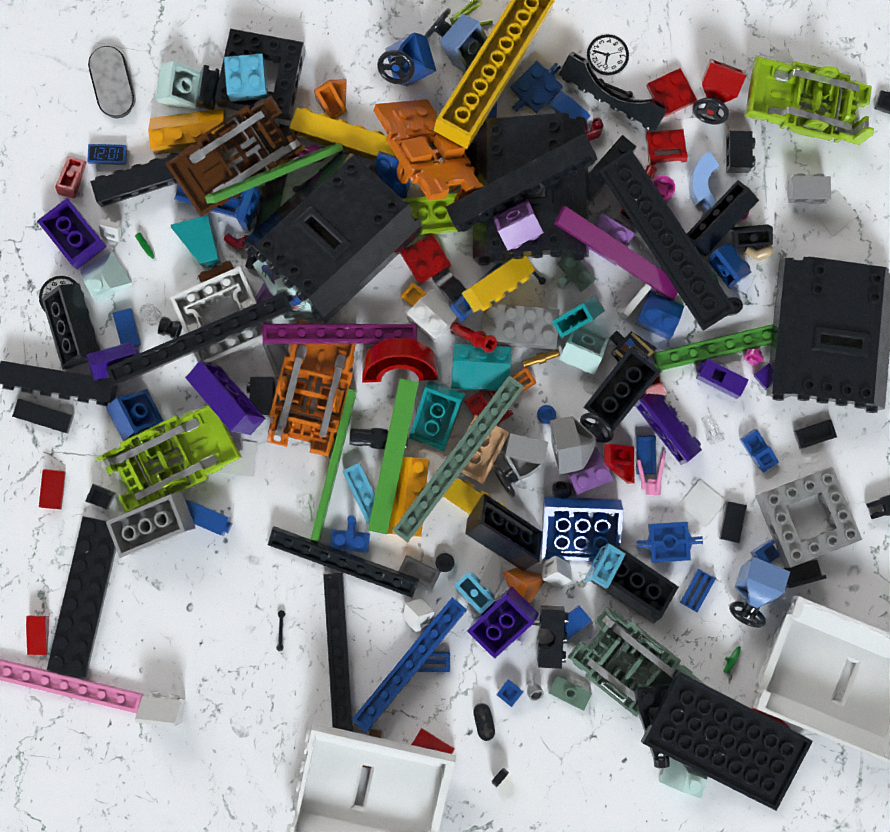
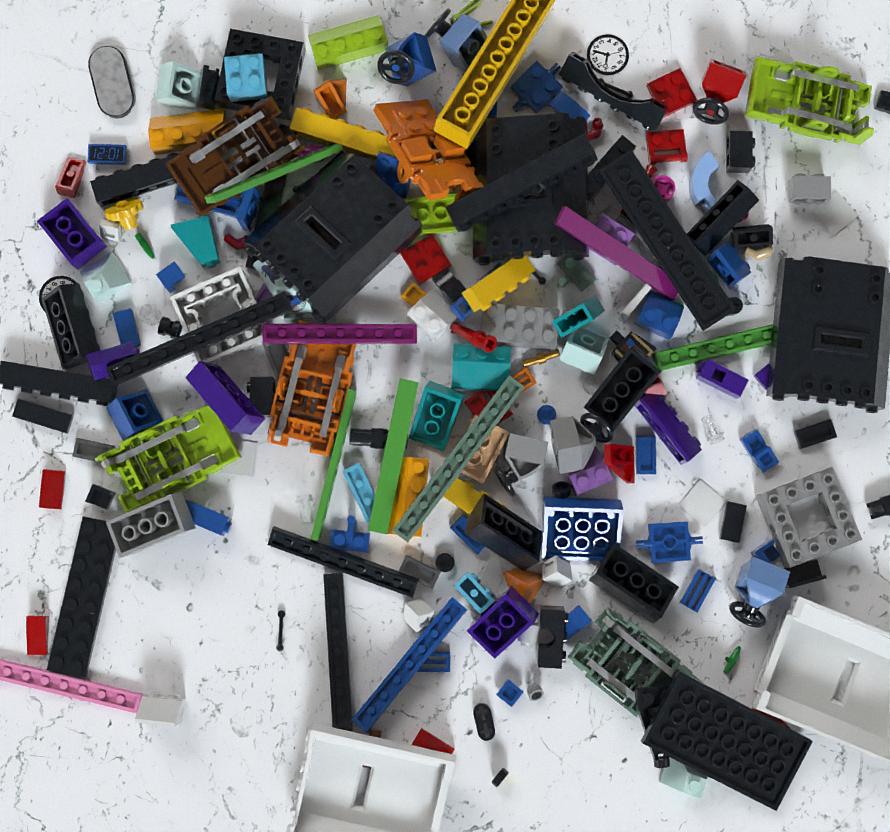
reddish brown piece [198,261,234,283] -> none
red brick [362,338,439,383] -> none
slope [493,199,543,250] -> none
sand green plate [548,675,592,711] -> none
medium azure panel [584,544,625,589] -> none
bright pink plant [637,451,666,495] -> none
dark pink plate [744,349,763,365] -> none
none -> flat silver tile [72,438,115,462]
none -> yellow plant [104,197,144,230]
none -> blue panel [156,261,185,293]
none -> lime slope [308,15,388,70]
none -> blue tile [450,514,485,555]

